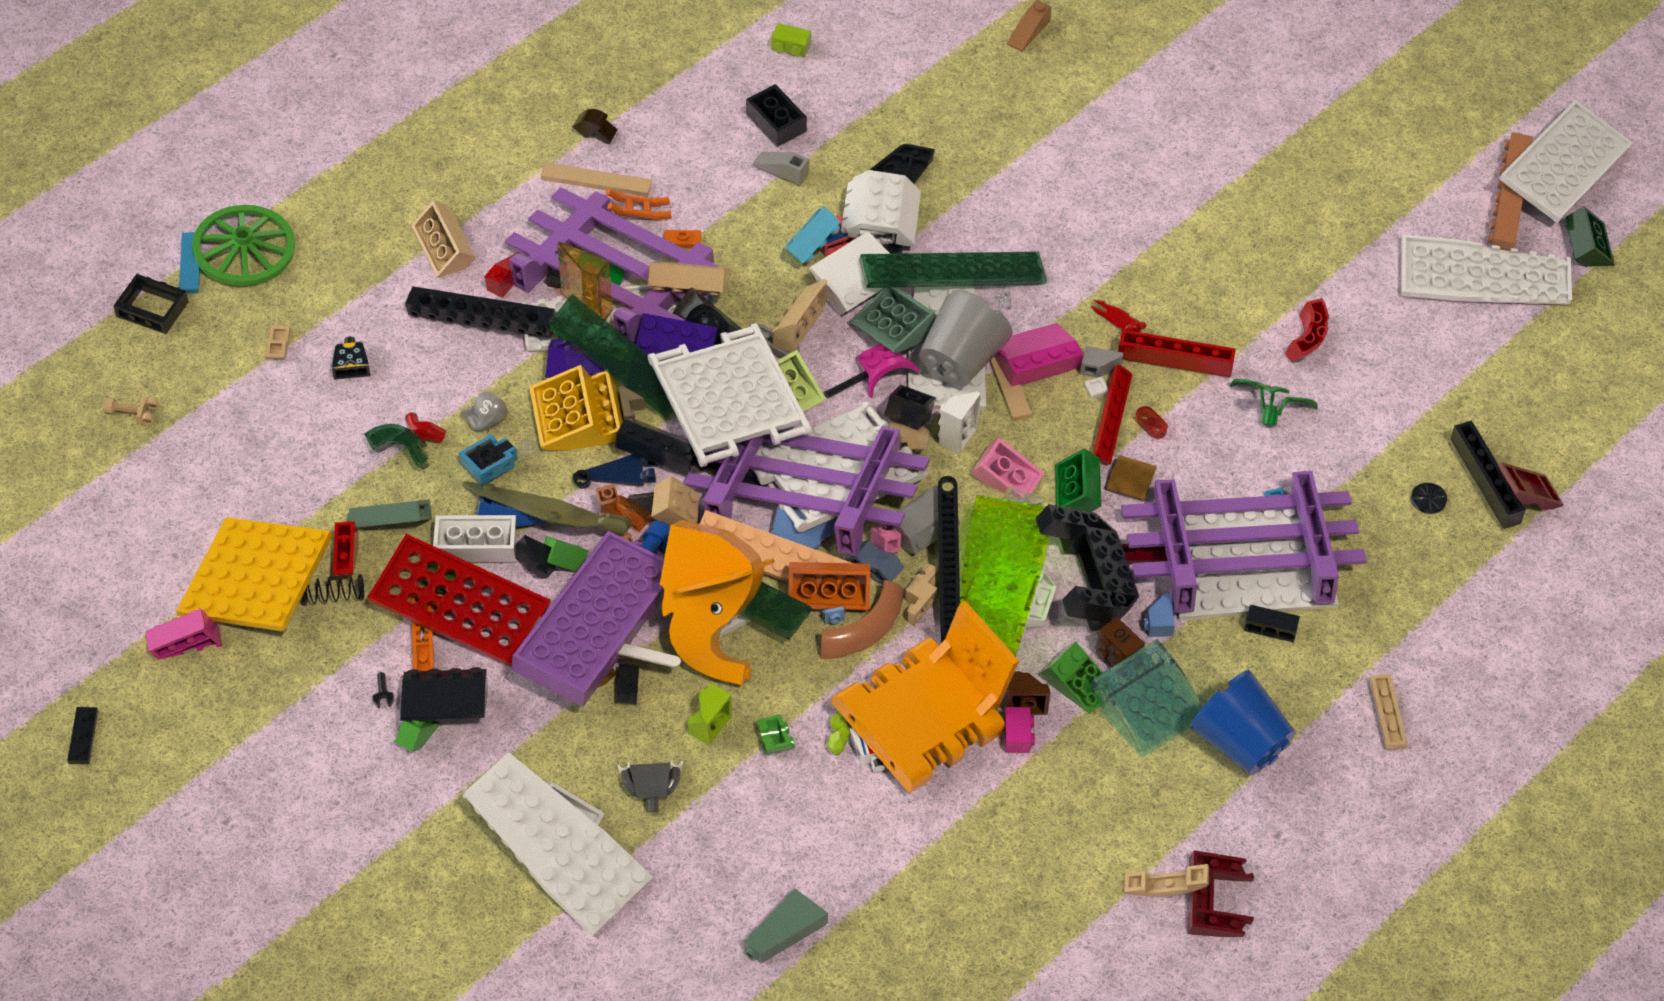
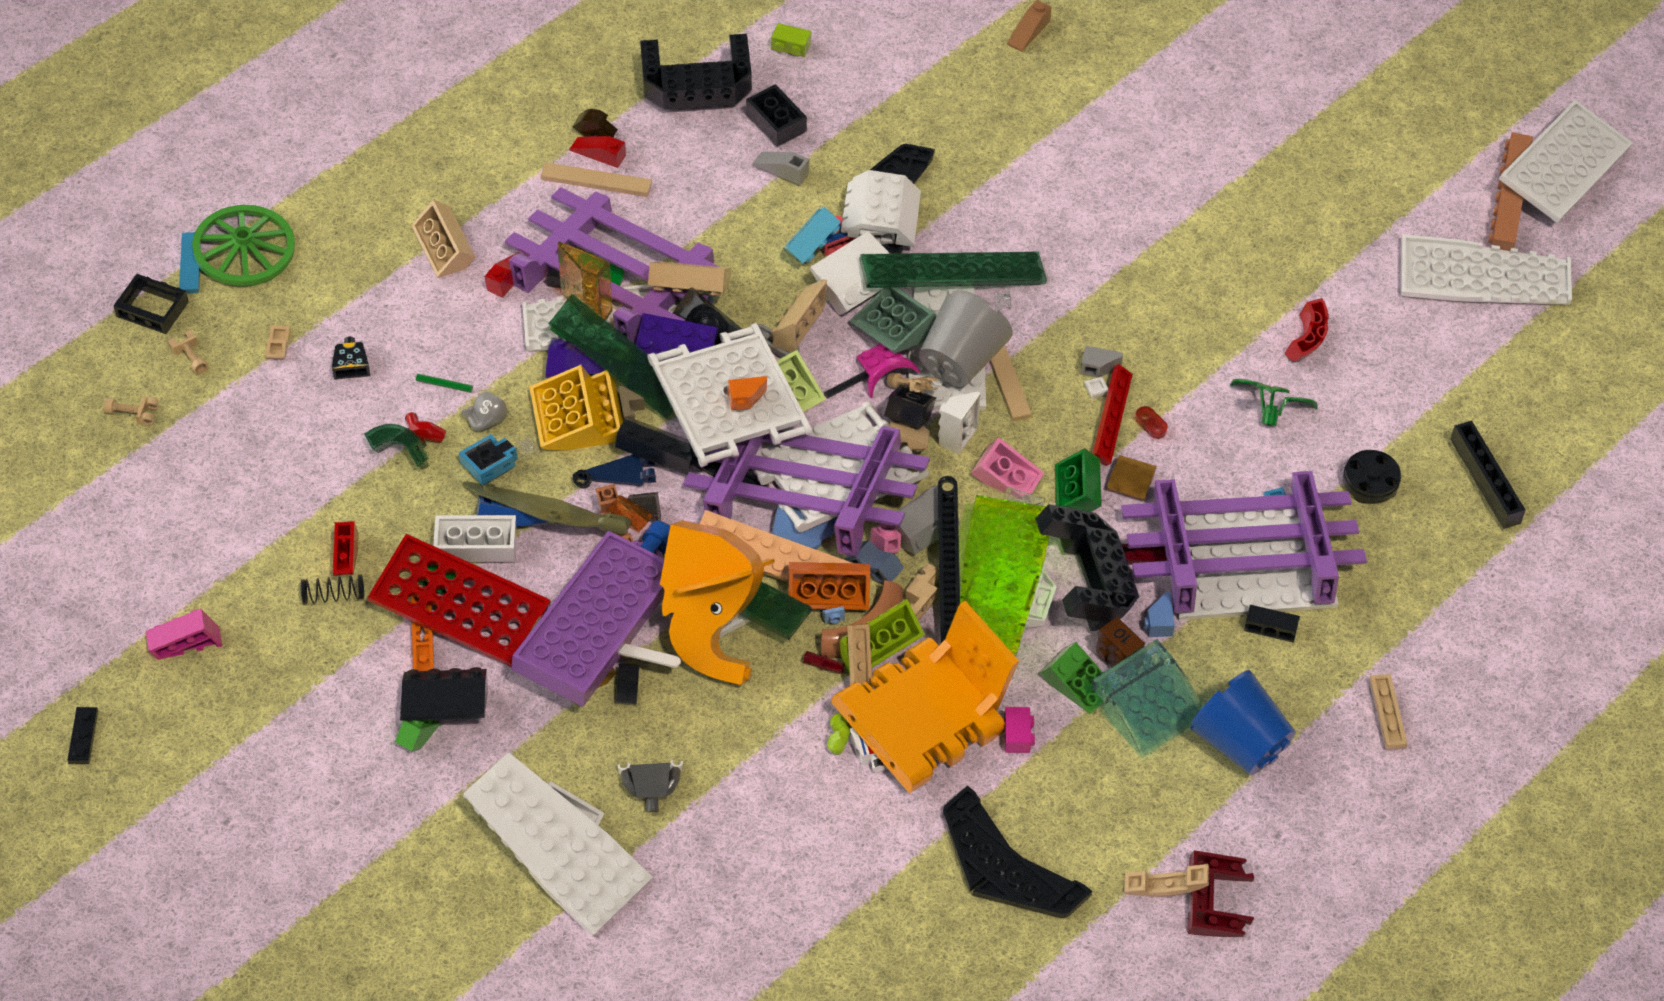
yellow plate [176,517,333,632] -> none
sand green slope [348,499,432,528] -> none
black bar [373,672,394,708] -> none
black brick [405,286,558,338] -> none
black slope [515,535,556,579] -> none
bright green panel [544,536,589,572] -> none
orange piece [606,188,672,221] -> none
tan brick [651,476,700,525] -> none
orange plate [664,230,702,248] -> none
lime slope [687,683,732,745] -> none
sand green slope [744,889,828,964] -> none
bright green cylinder [757,714,795,754] -> none
dark pink slope [994,323,1084,387] -> none
reddish brown slope [1005,671,1050,715] -> none
red piece [1091,299,1146,332] -> none
red brick [1118,329,1236,377] -> none
black wheel [1411,483,1447,514] -> none
dark red slope [1498,462,1564,510] -> none
dark green slope [1565,206,1615,267] -> none
none -> tan bar [167,329,208,374]
none -> green bar [416,374,473,393]
none -> red slope [569,136,626,168]
none -> black wedge [640,33,752,109]
none -> orange slope [728,376,767,411]
none -> dark red axle [803,651,845,674]
none -> lime slope [840,599,925,674]
none -> tan plate [847,624,873,688]
none -> tan bar [887,372,938,392]
none -> black wing [942,785,1093,918]
none -> black piece [1343,450,1401,503]

